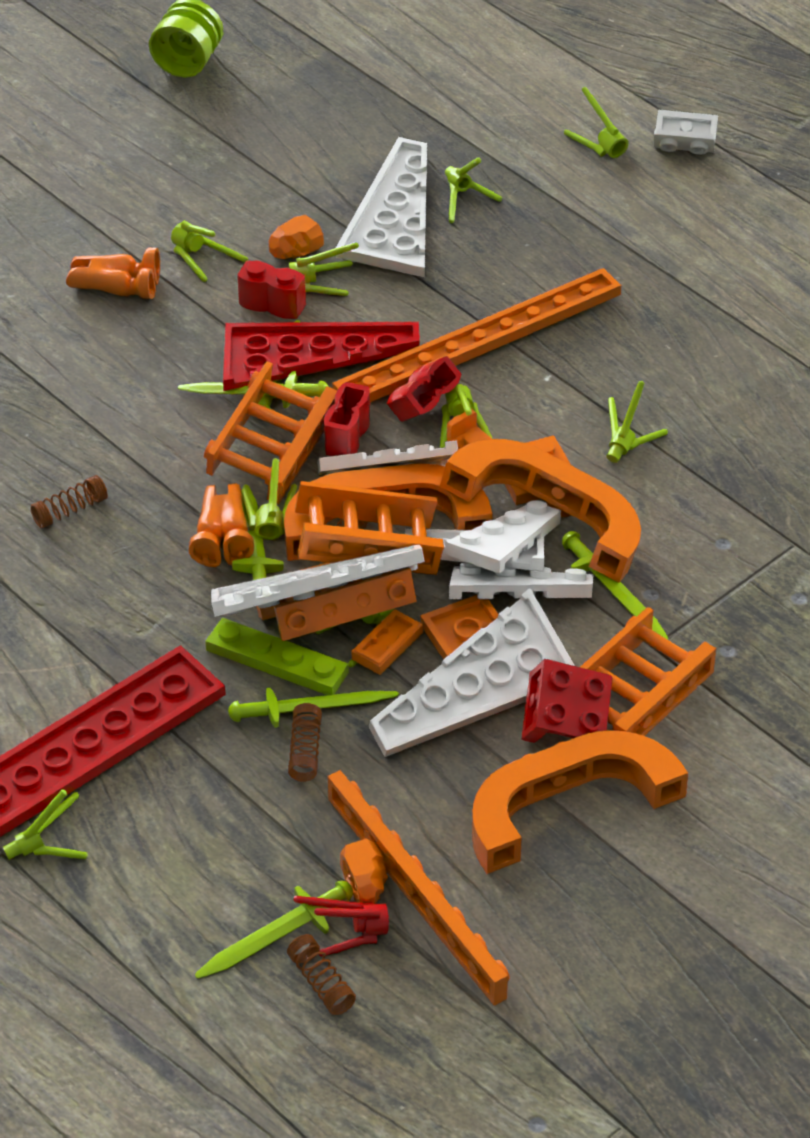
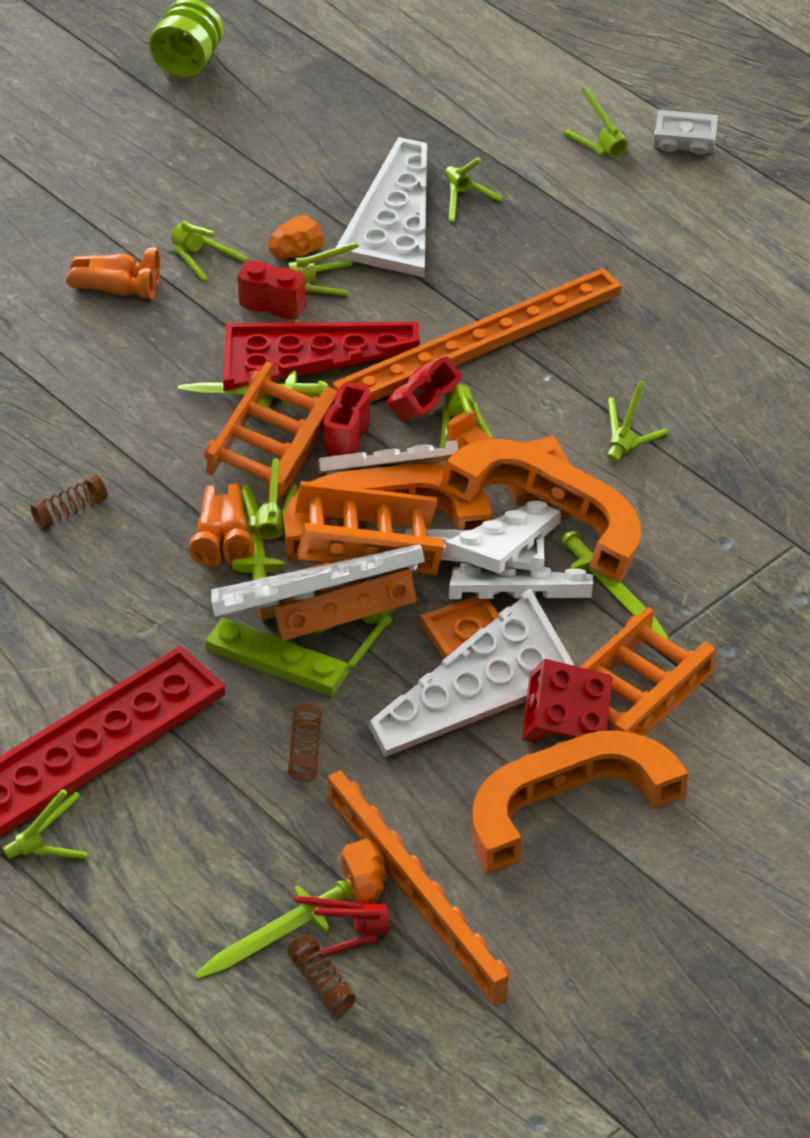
lime sword [228,688,399,728] -> none
orange plate [351,609,423,675] -> none

